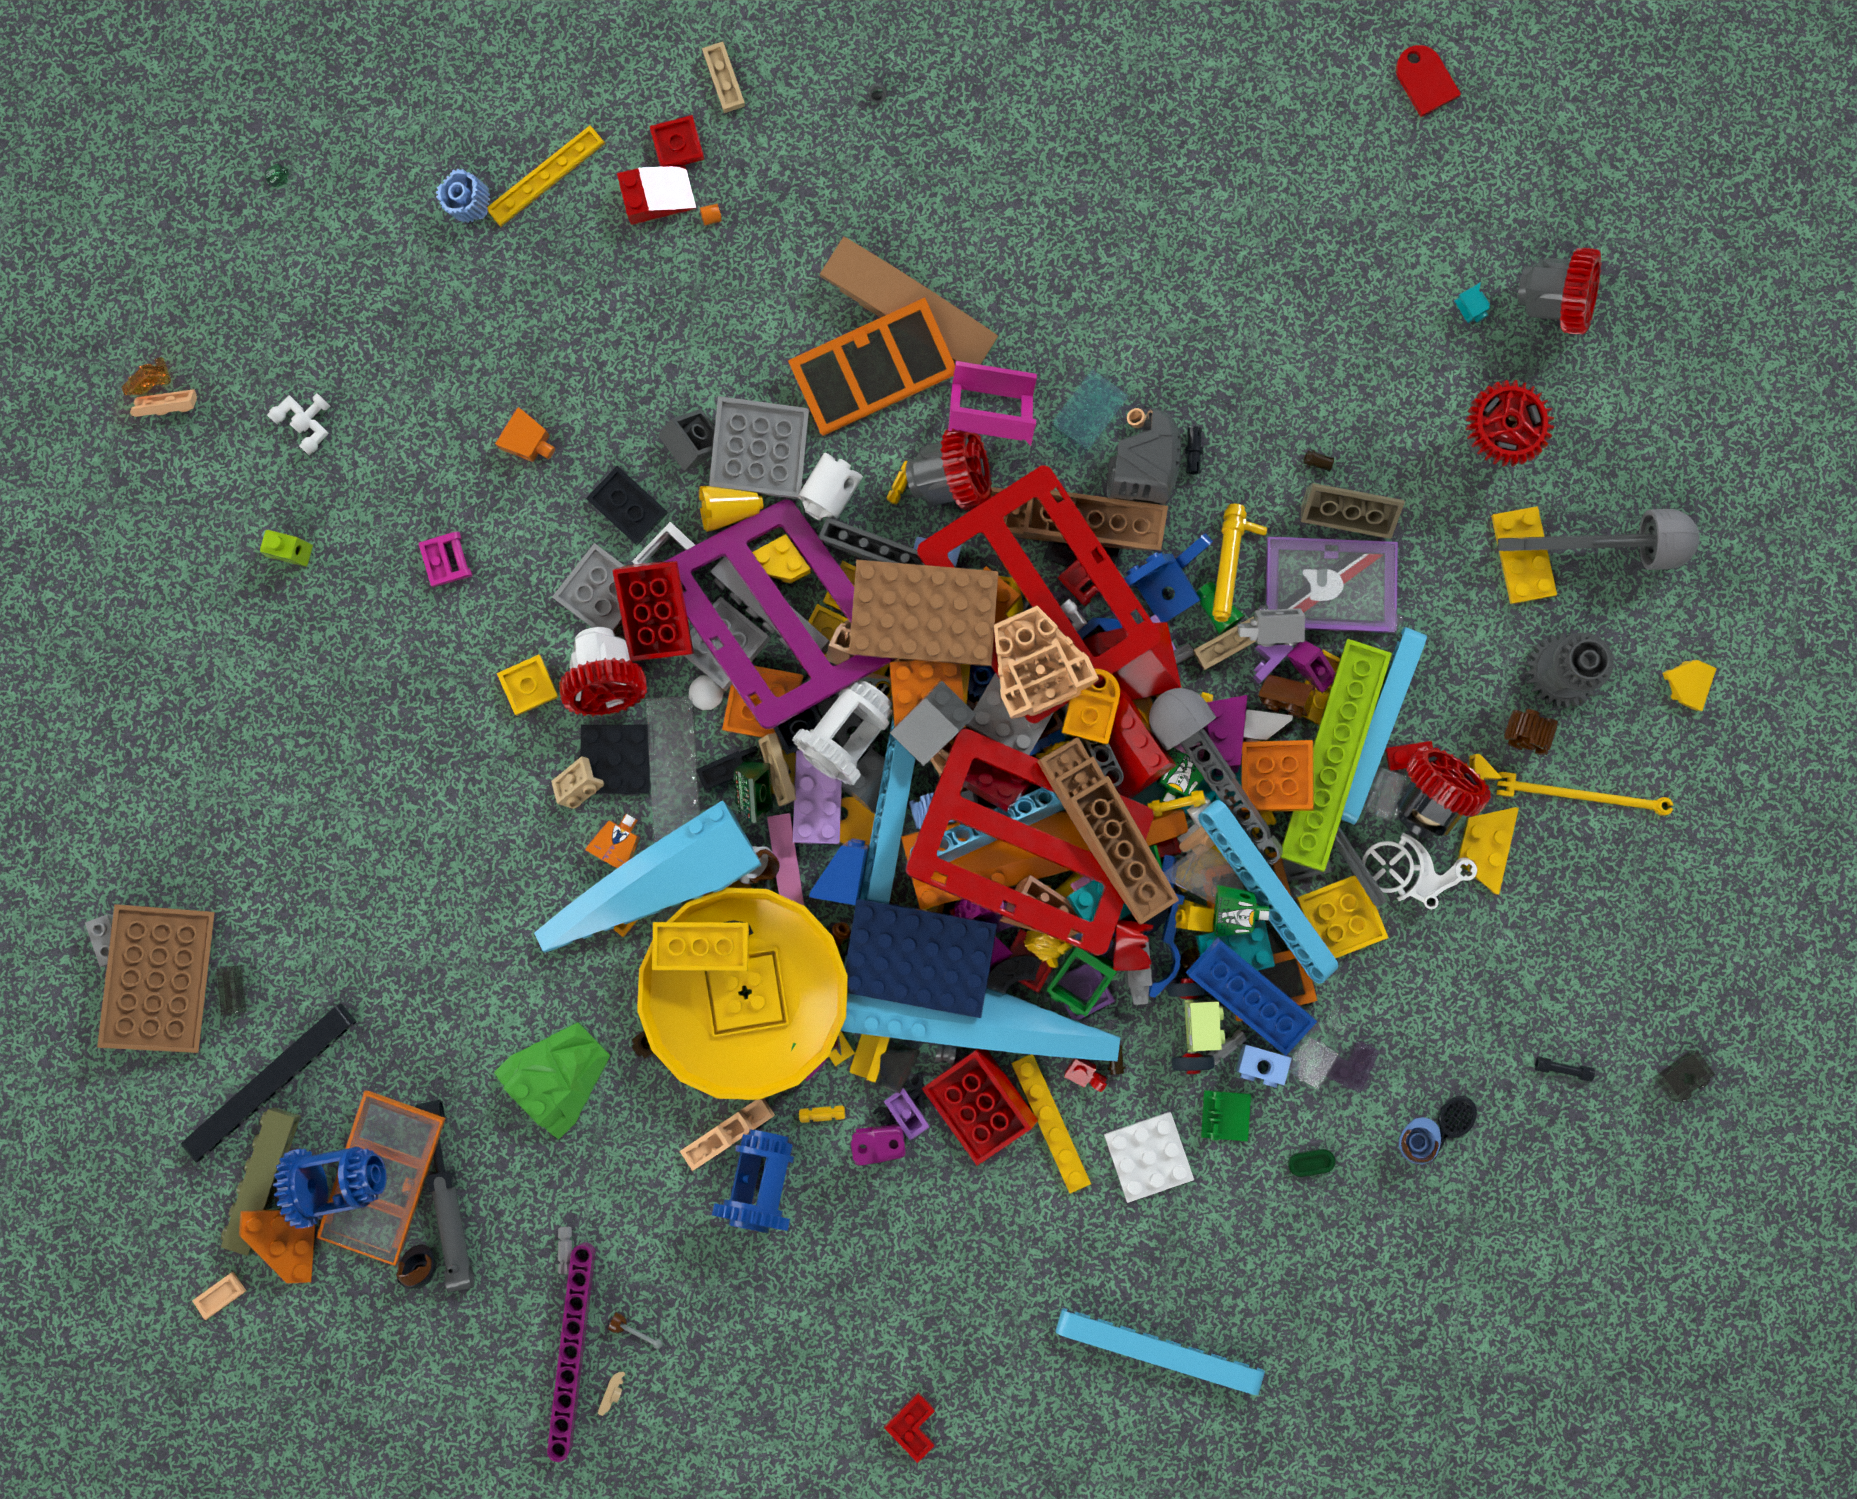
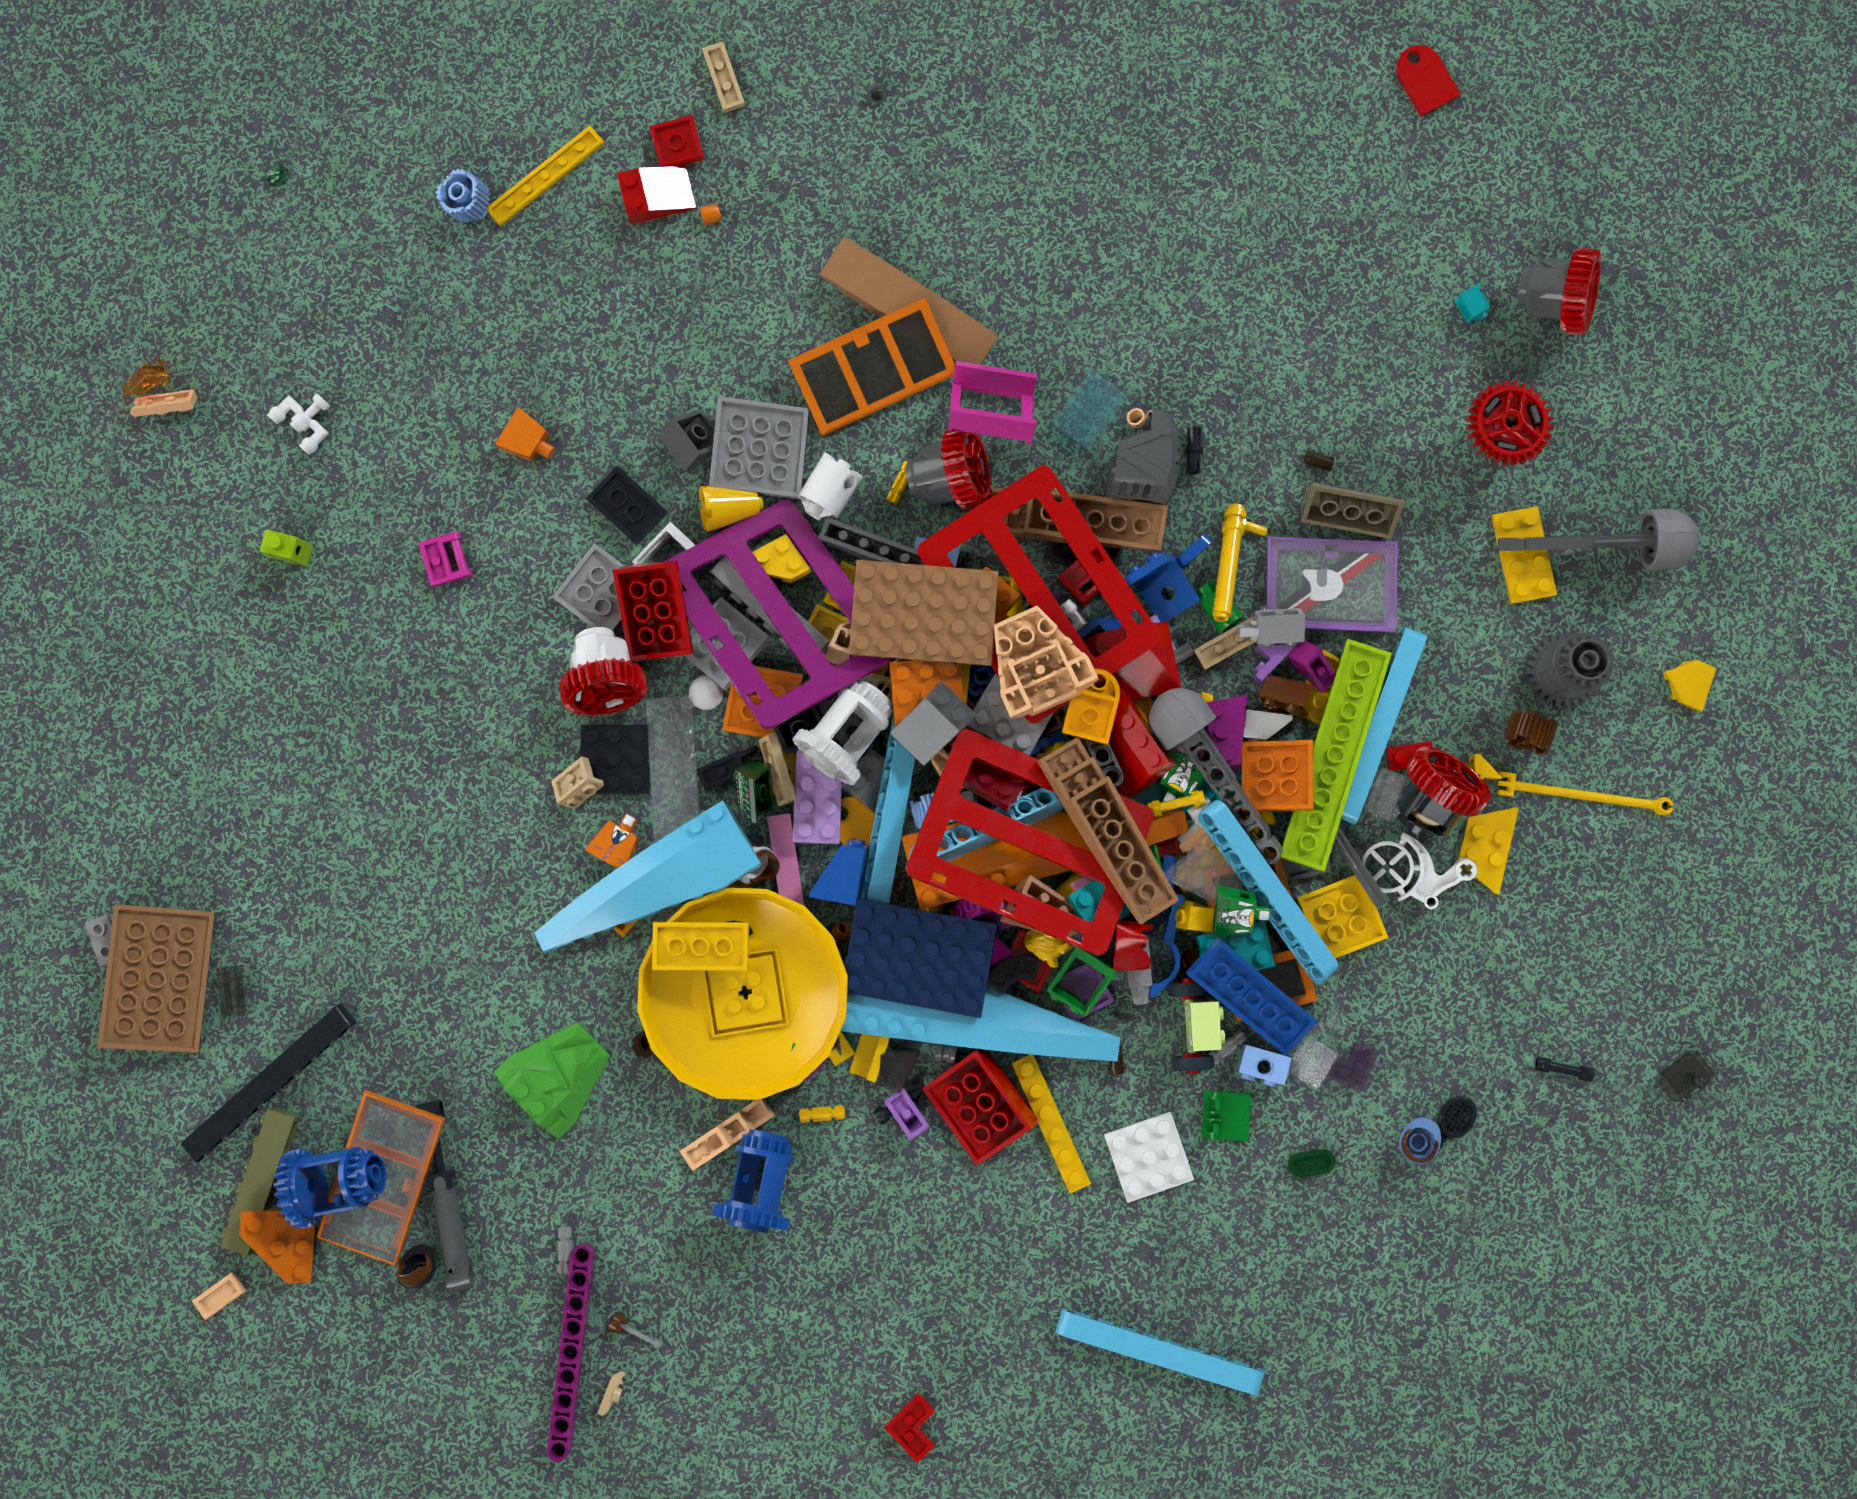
yellow plate [497,655,559,716] -> none
magenta piece [851,1124,906,1166] -> none
plate [1064,1058,1107,1092] -> none

